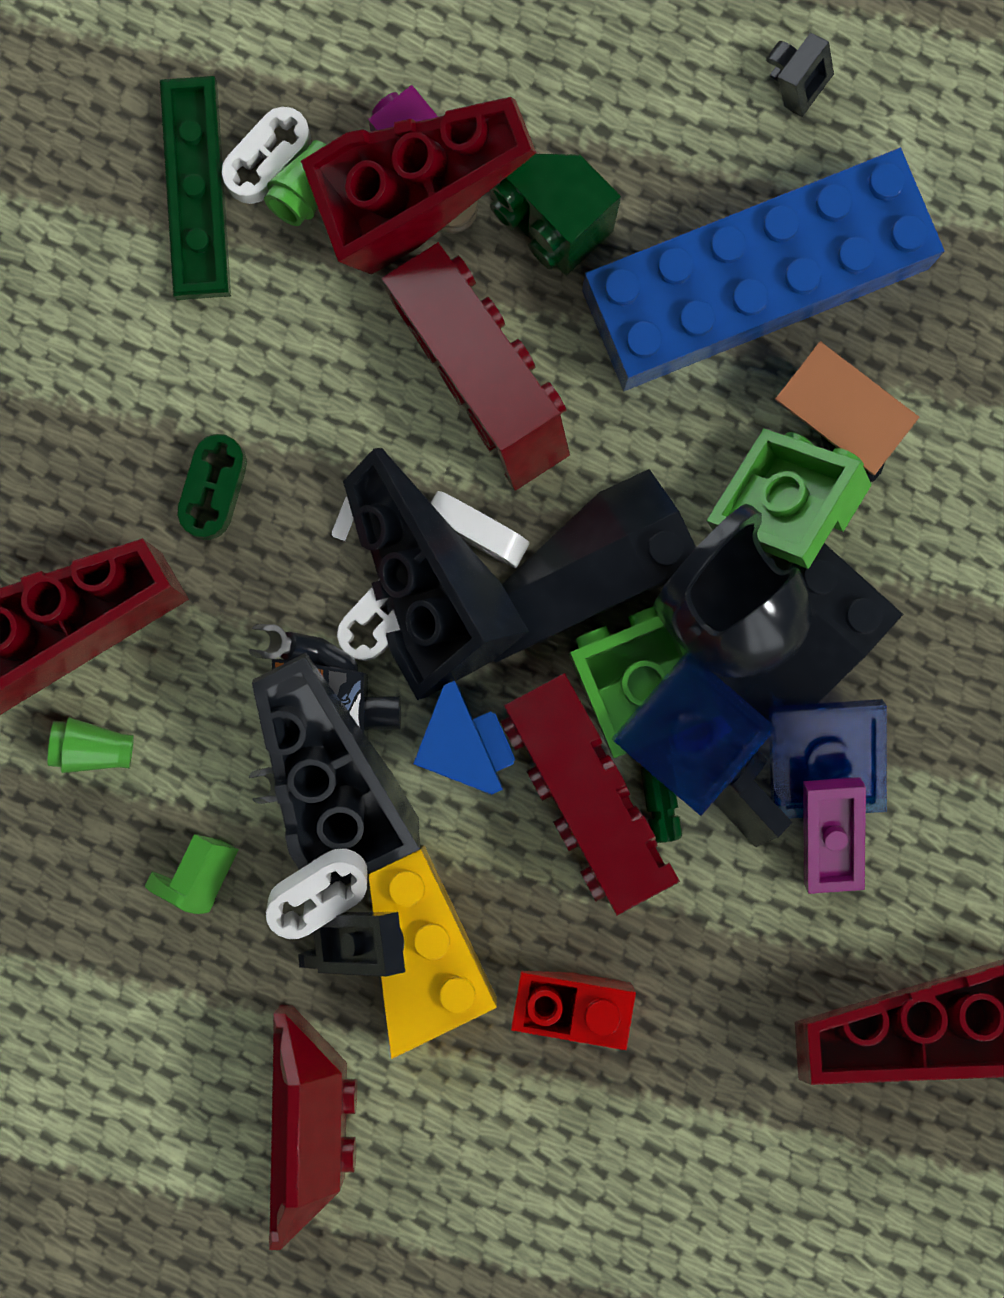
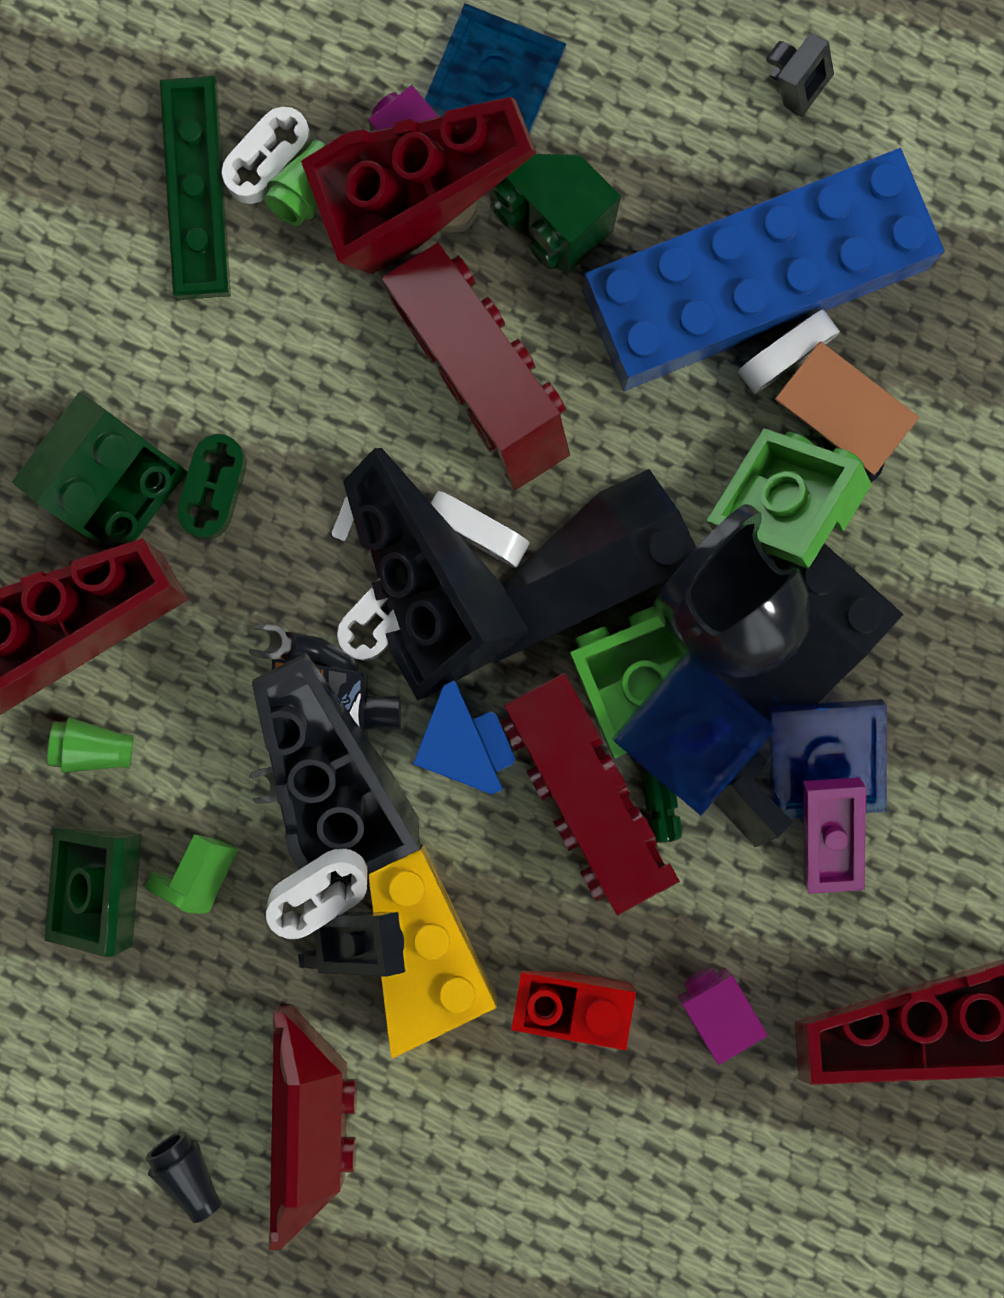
none -> dark green slope [12,392,187,550]
none -> dark green slope [44,828,142,957]
none -> black cone [145,1131,222,1223]
none -> tile [424,3,566,135]
none -> magenta brick [677,967,768,1066]
none -> white beam [738,309,840,395]

